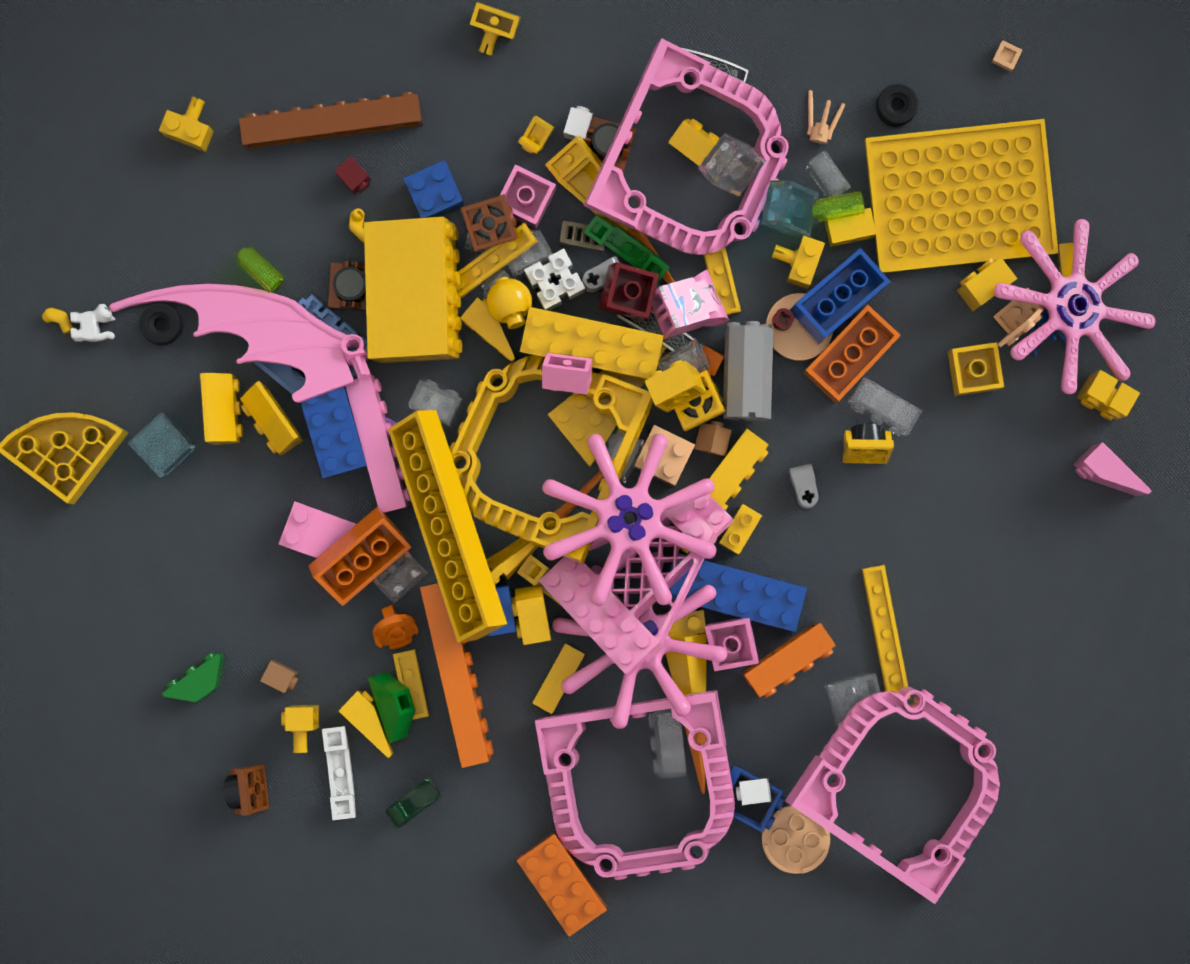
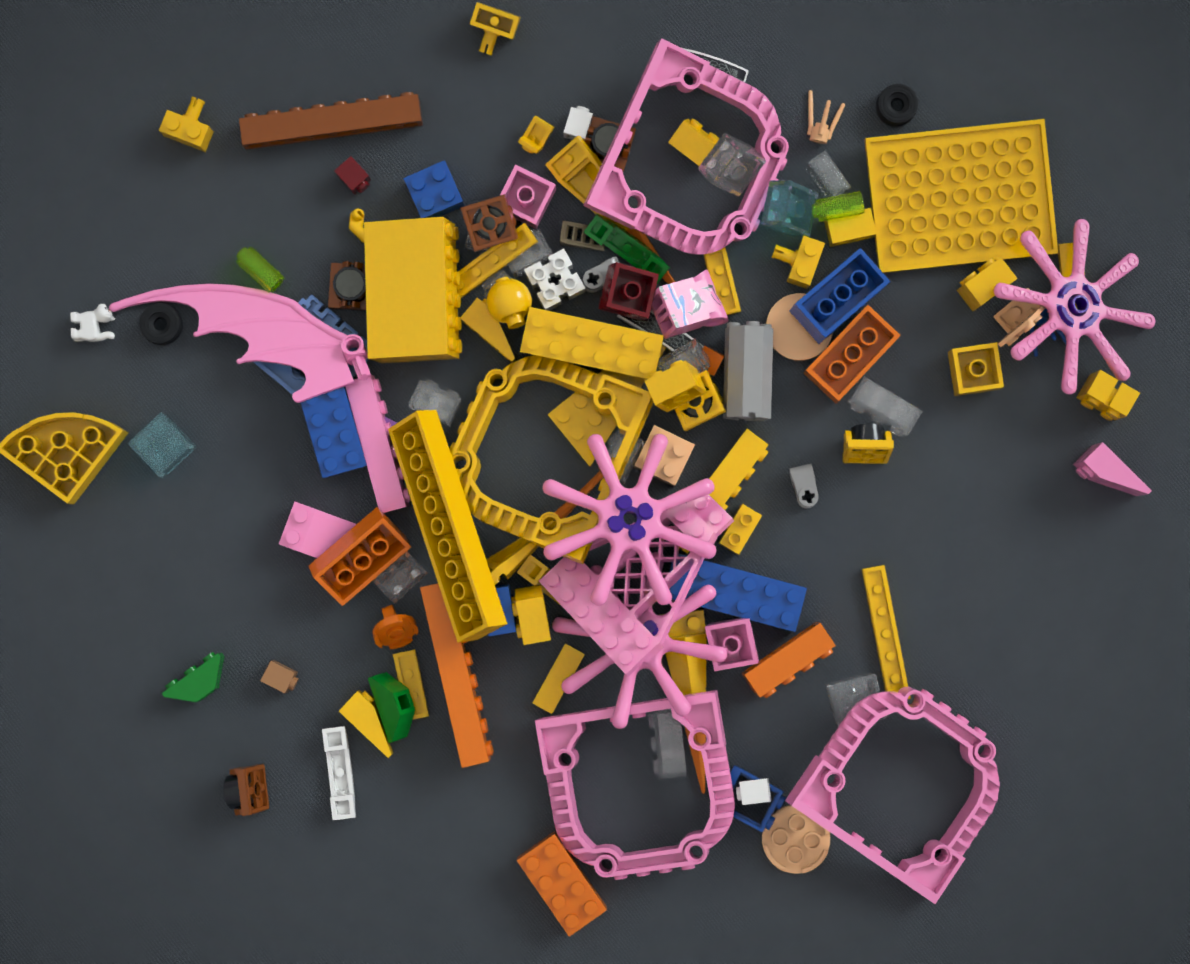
yellow arm [42,308,73,334] -> none
yellow slope [200,373,243,445] -> none
yellow slope [240,381,304,456] -> none
yellow brick [281,705,319,753] -> none
clear green animal [385,779,440,828] -> none
bright pink brick [542,353,592,394] -> none
medium nougat brick [695,421,732,457] -> none
dark red bush [772,308,794,331] -> none
light nougat plate [991,40,1022,72] -> none

